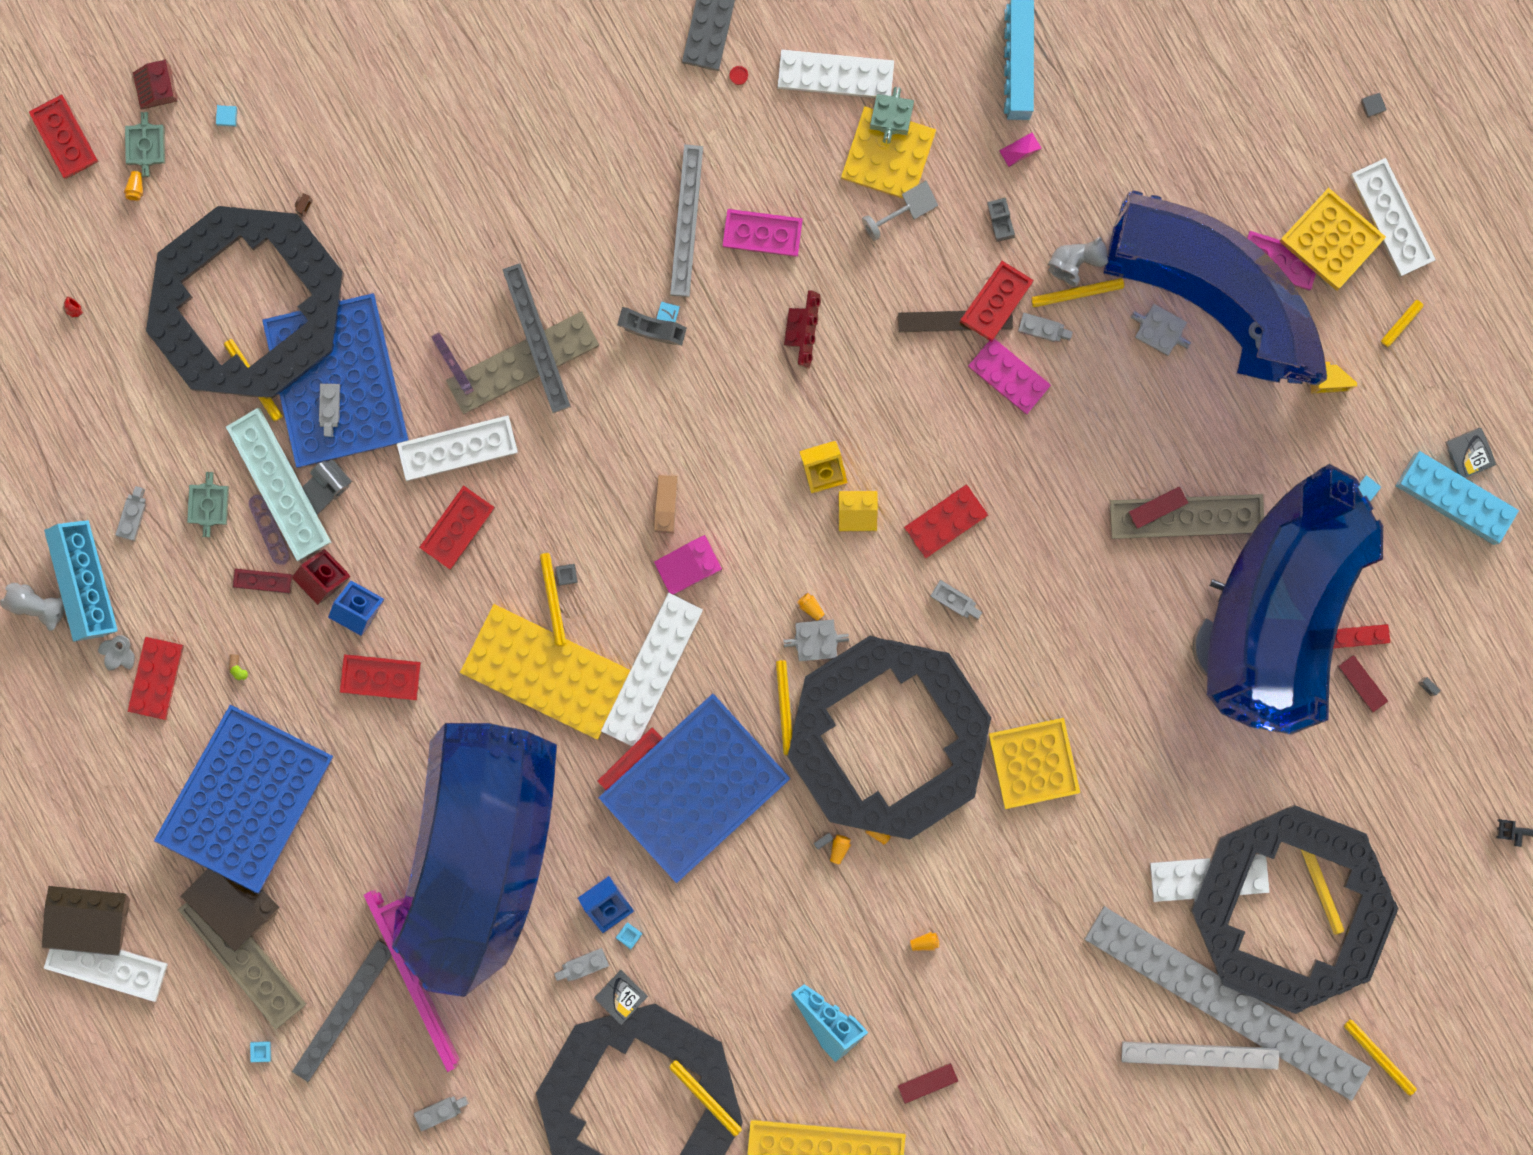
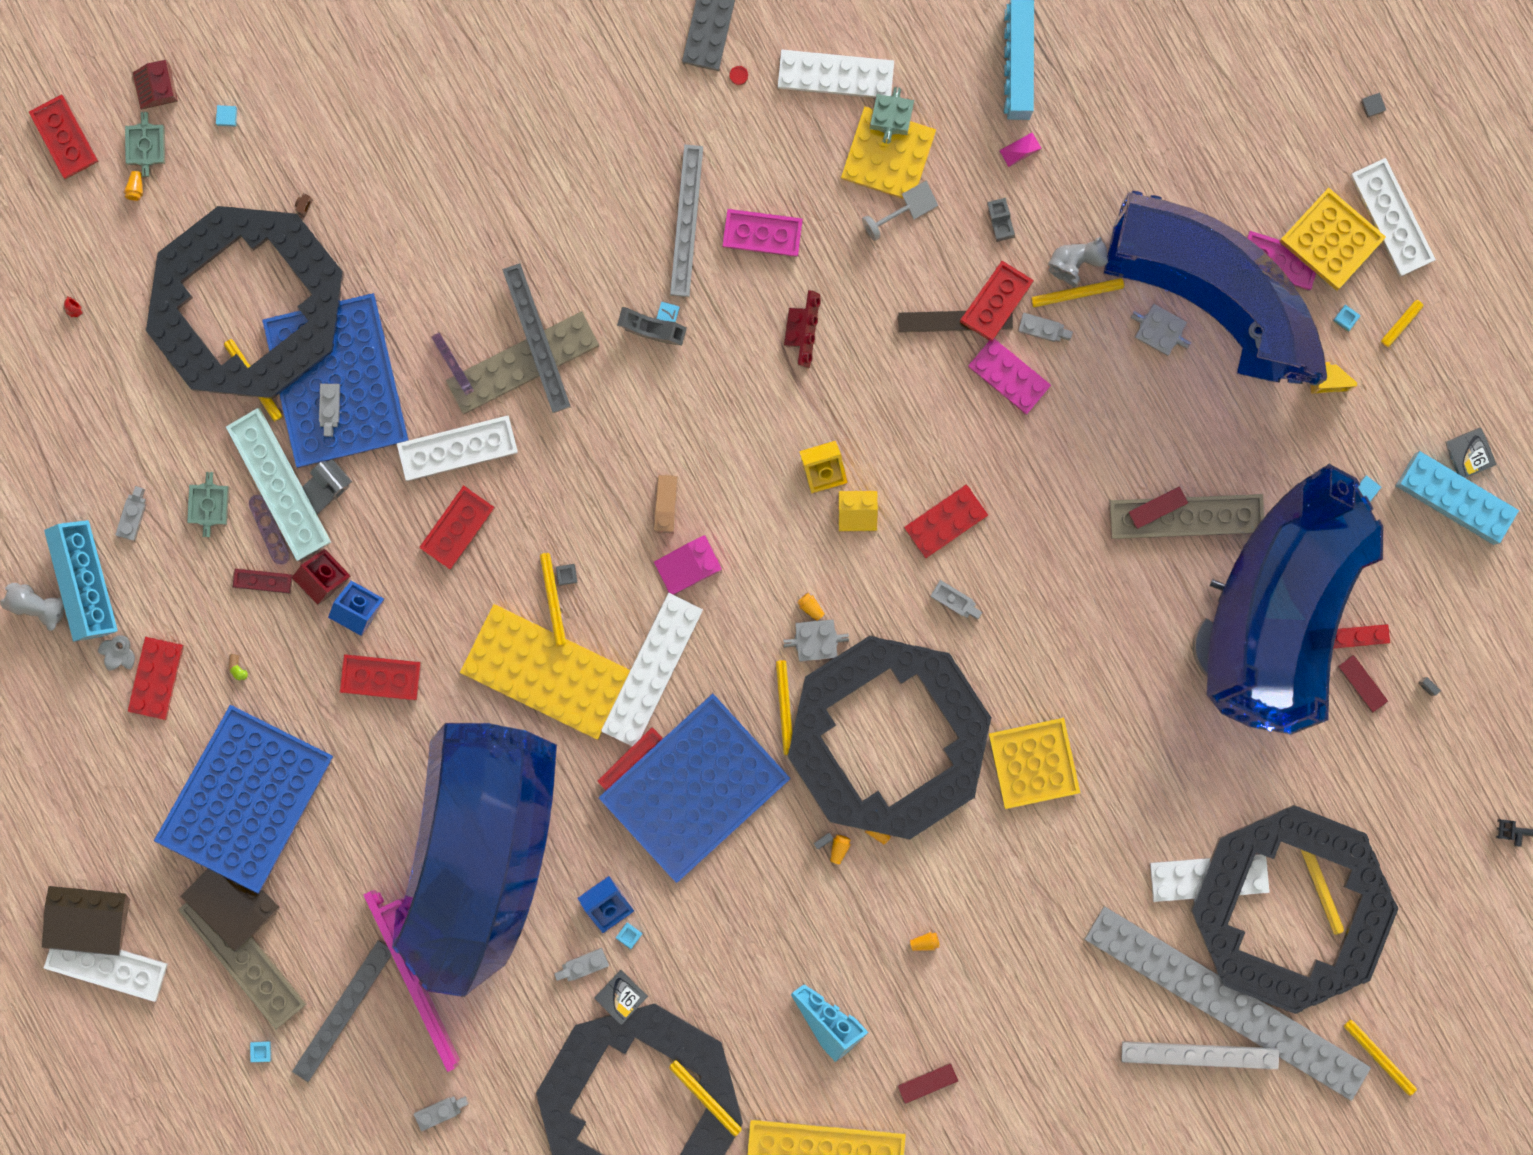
none -> medium azure tile [1333,305,1361,332]

